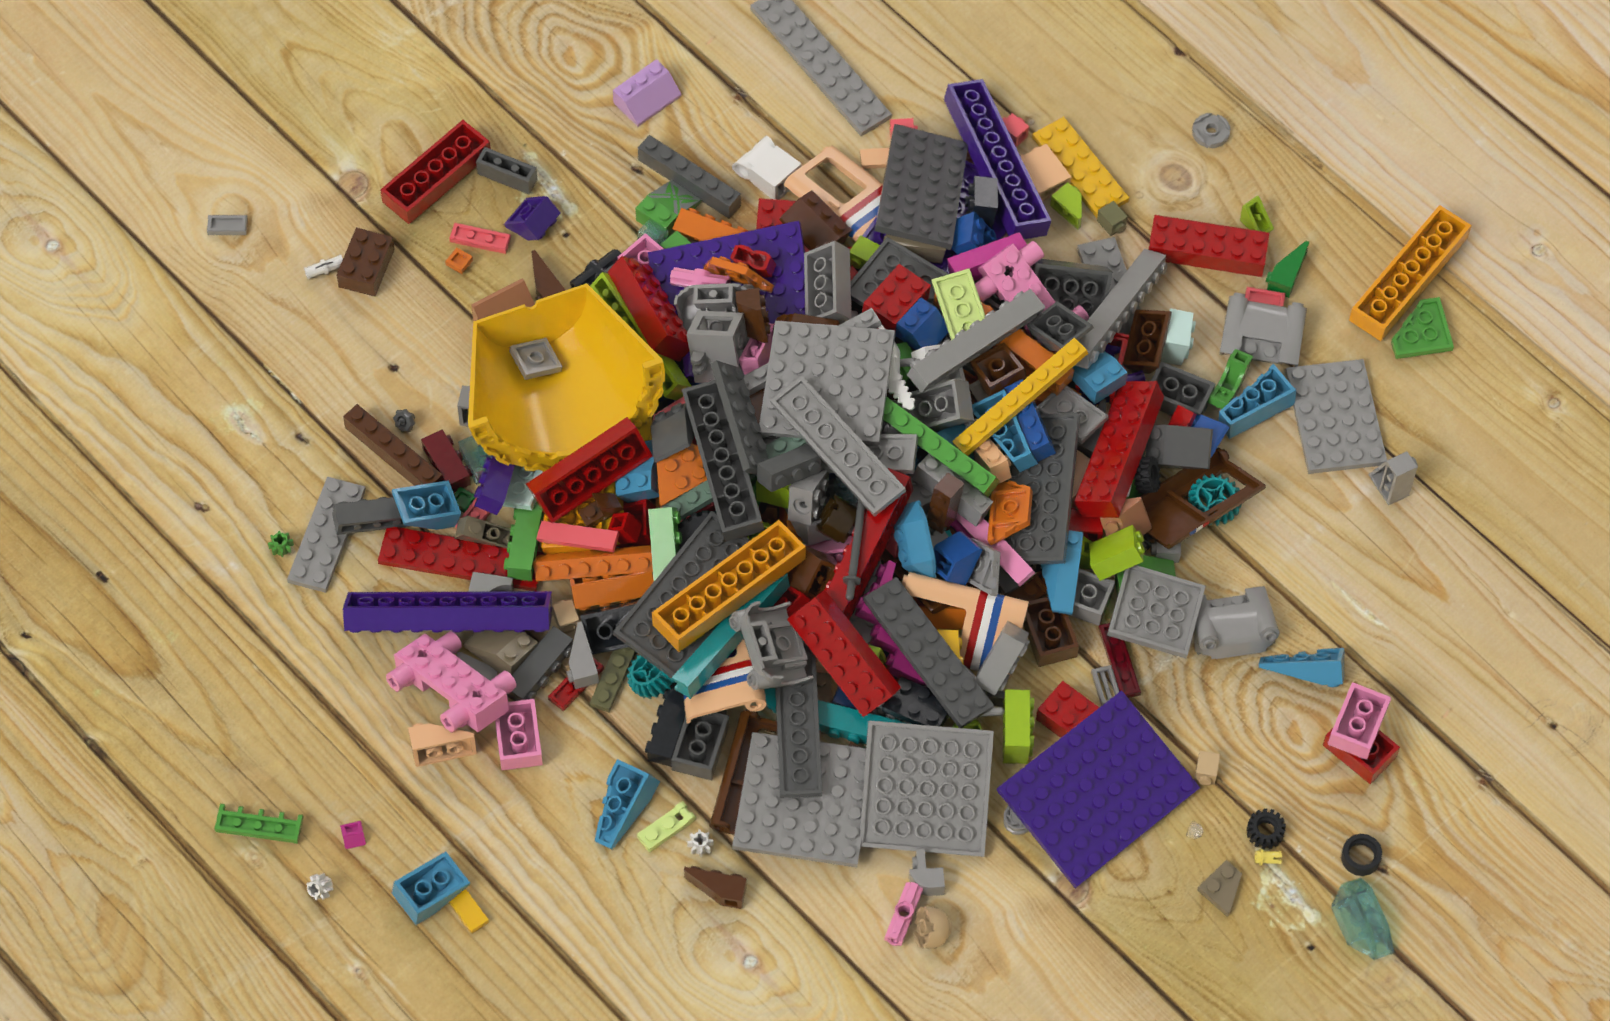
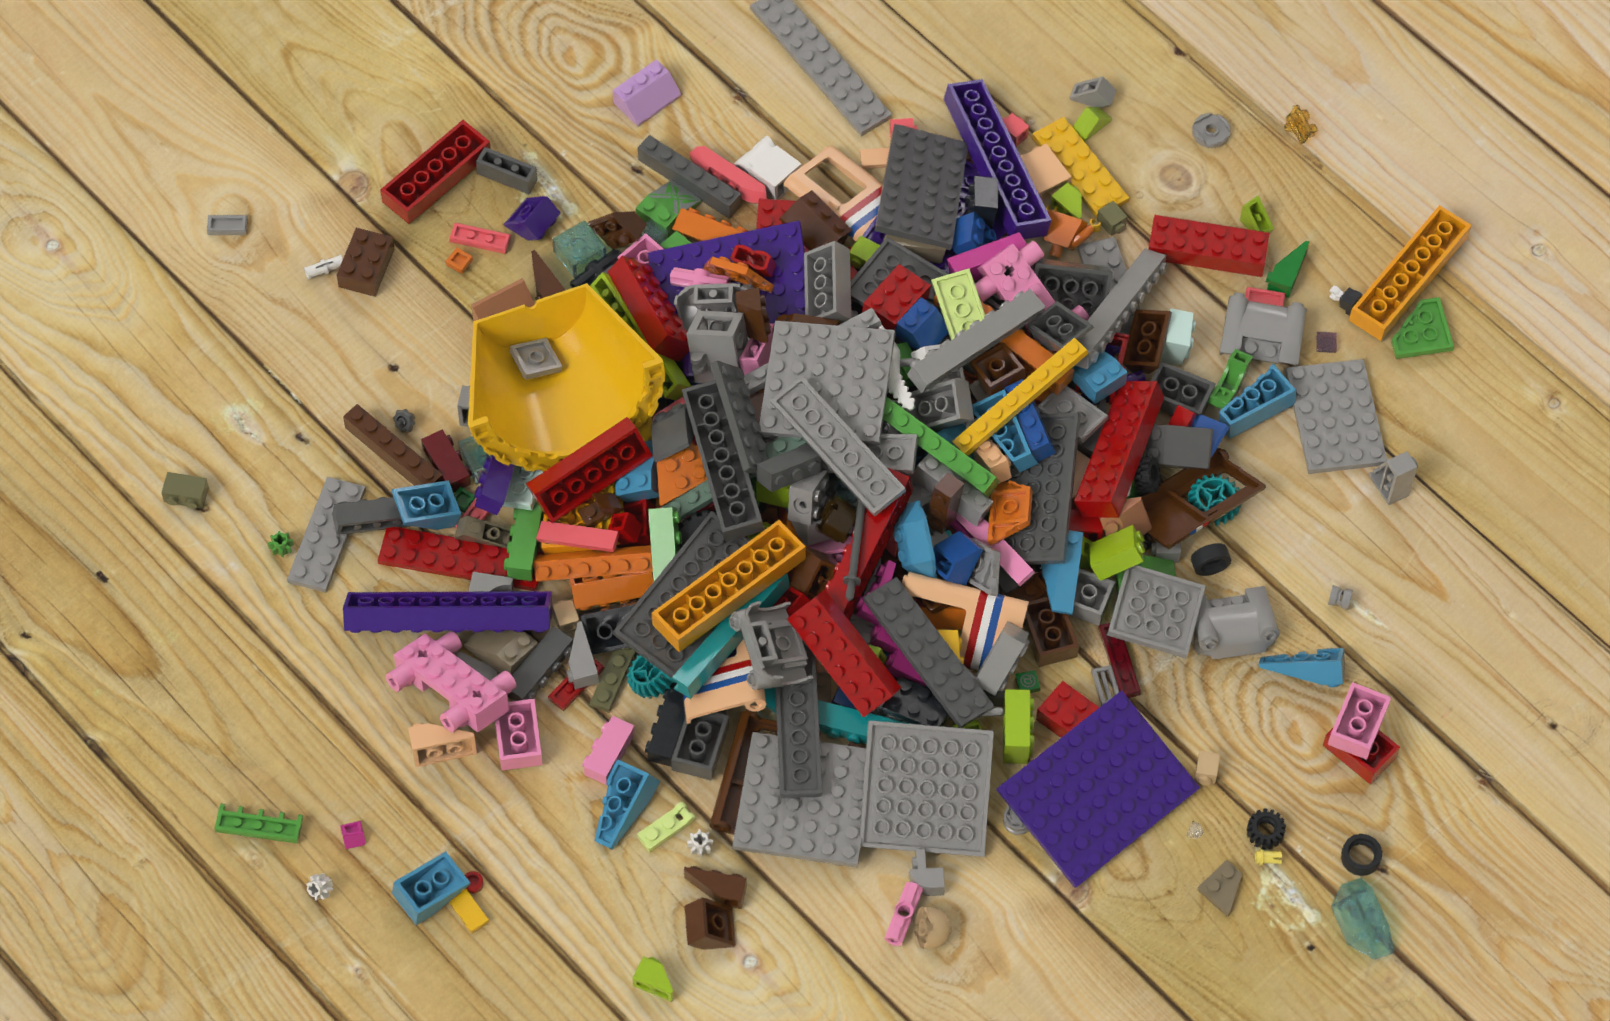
none -> olive brick [161,472,209,509]
none -> red tile [465,871,484,894]
none -> clear light blue brick [552,220,607,278]
none -> bright pink brick [582,716,635,785]
none -> reddish brown slope [587,211,647,249]
none -> lime slope [632,956,673,1002]
none -> reddish brown slope [685,897,735,950]
none -> coral brick [690,146,767,203]
none -> green tile [1015,670,1040,693]
none -> orange torso [1043,205,1101,258]
none -> light grey slope [1070,76,1117,108]
none -> lime slope [1073,107,1112,142]
none -> black tyre [1190,543,1231,576]
none -> clear yellow hips [1284,105,1318,144]
none -> tile [1316,332,1337,353]
none -> light grey wheel [1328,585,1353,610]
none -> black piece [1329,285,1362,316]

